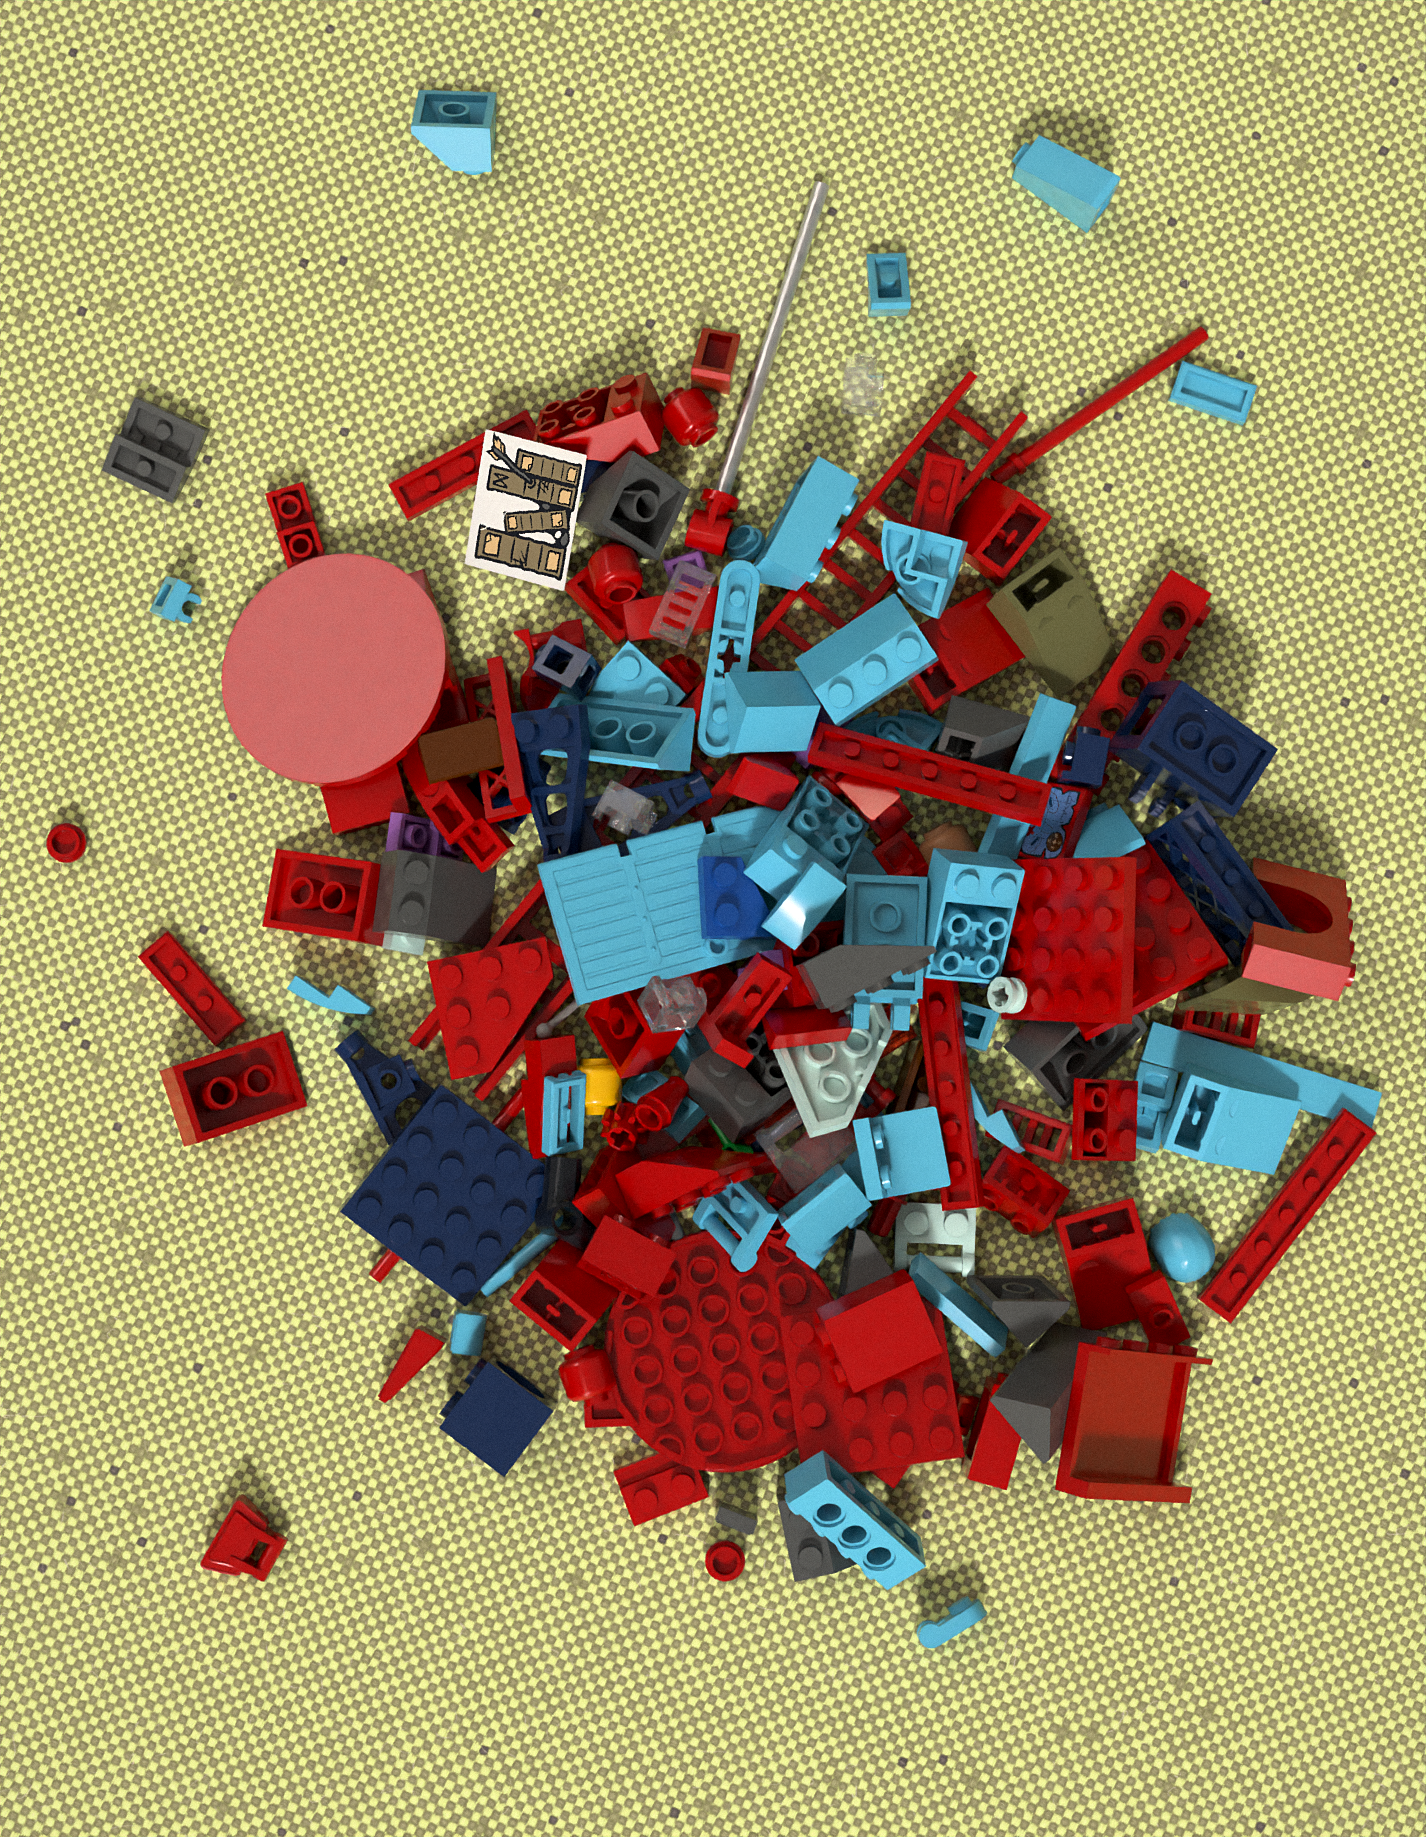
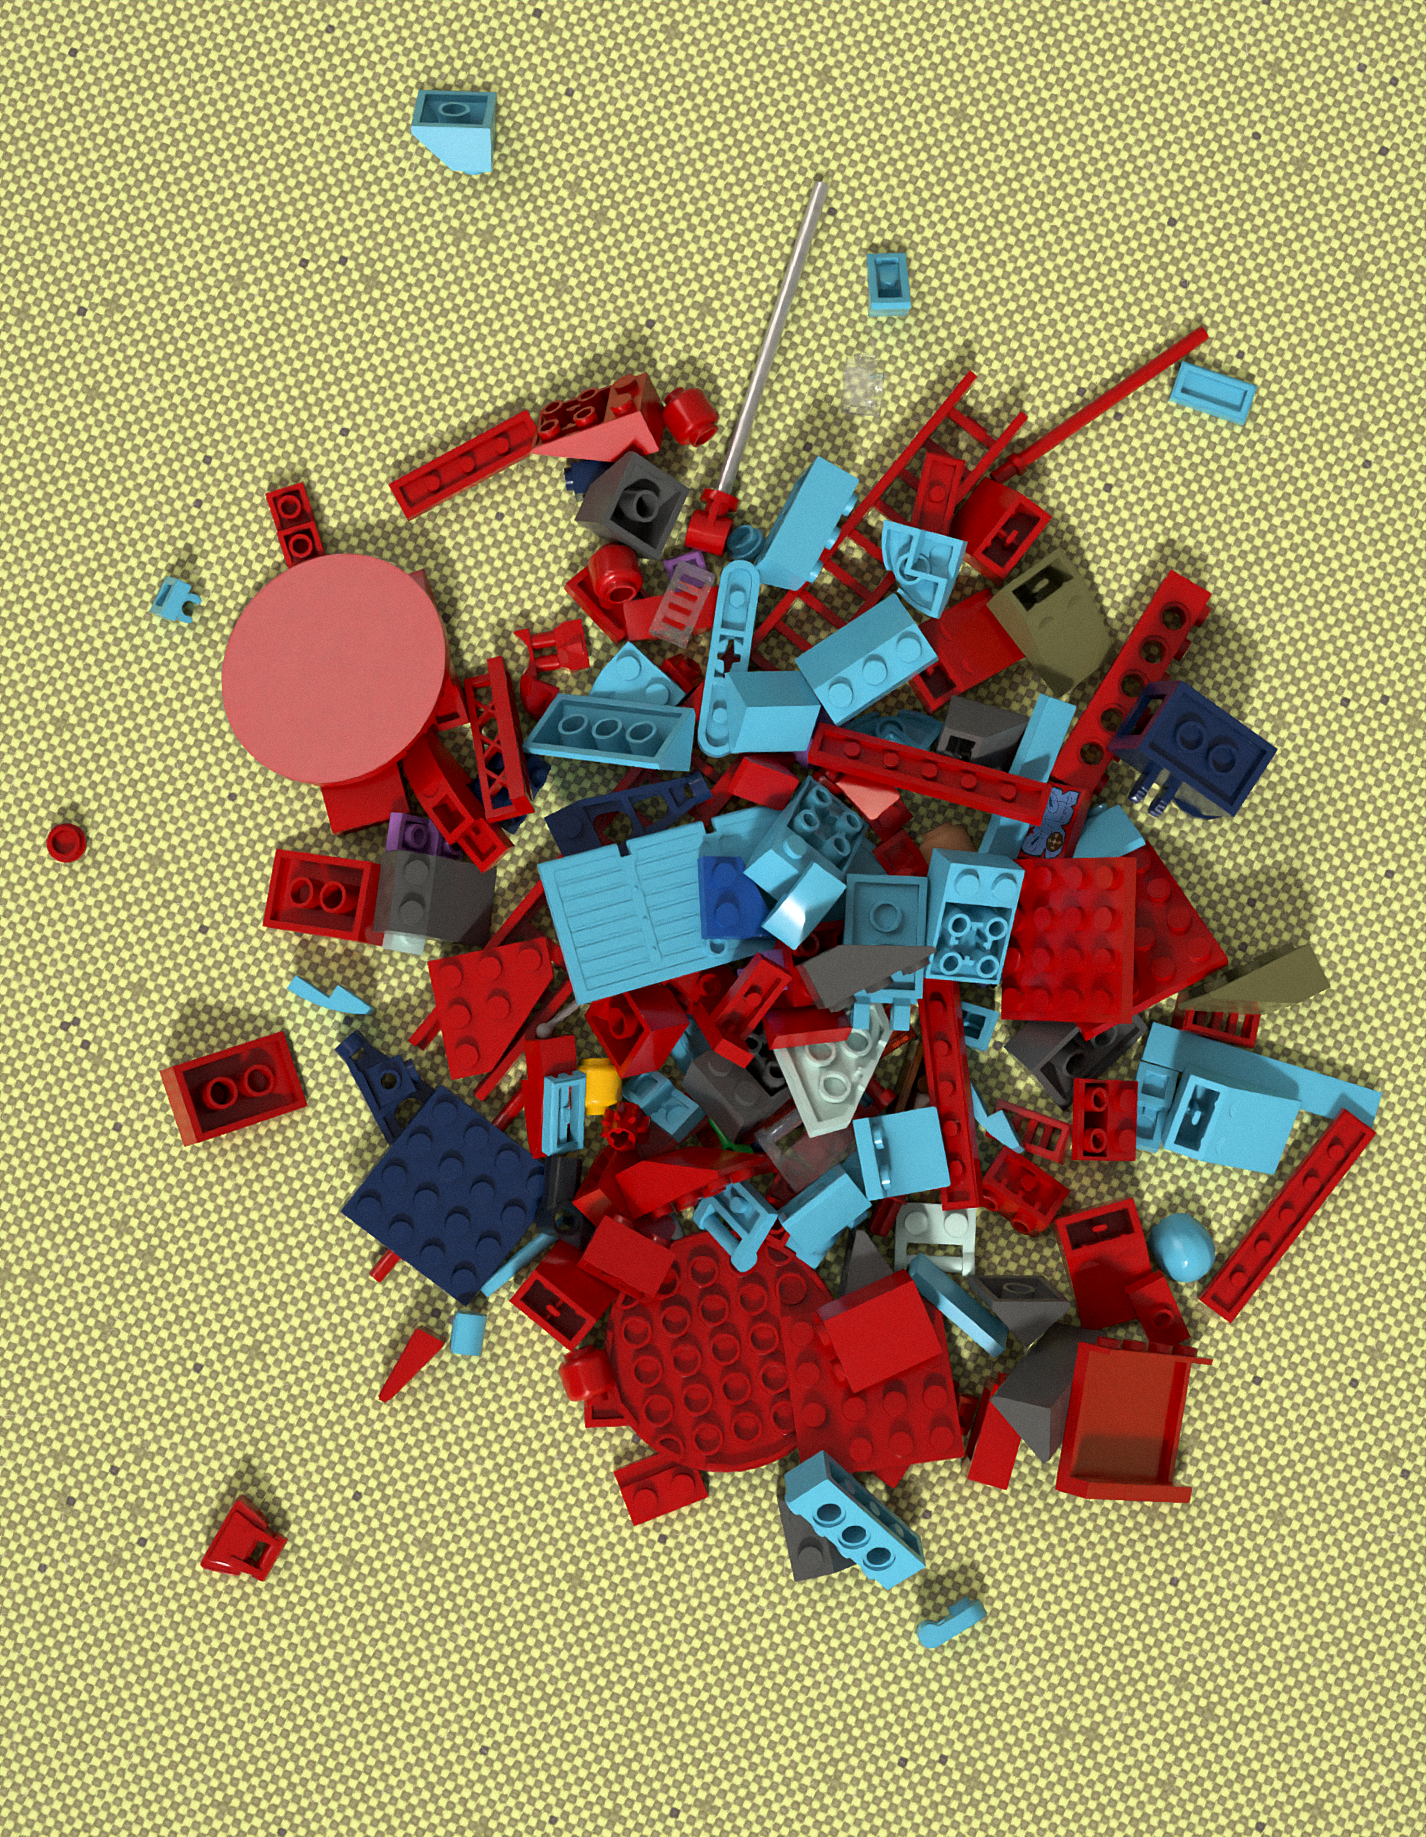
dark grey slope [102,397,210,503] -> none
red tile [138,931,247,1047] -> none
reddish brown slope [417,717,504,785] -> none
dark blue brick [439,1354,558,1477] -> none
sticker [465,429,587,591] -> none
dark blue plate [511,704,591,862] -> none
dark blue brick [532,635,602,702] -> none
clear brick [592,779,658,836] -> none
red cone [635,1076,689,1131] -> none
clear brick [637,975,707,1033] -> none
red slope [691,327,741,395] -> none
red plate [705,1540,745,1582] -> none
dark grey tile [715,1501,758,1535] -> none
light aqua bush [987,976,1027,1014] -> none
medium azure slope [1012,135,1121,233] -> none
dark blue brick [1057,726,1110,790] -> none
dark blue fence [1143,800,1295,967] -> none
red arch [1241,857,1356,1001] -> none

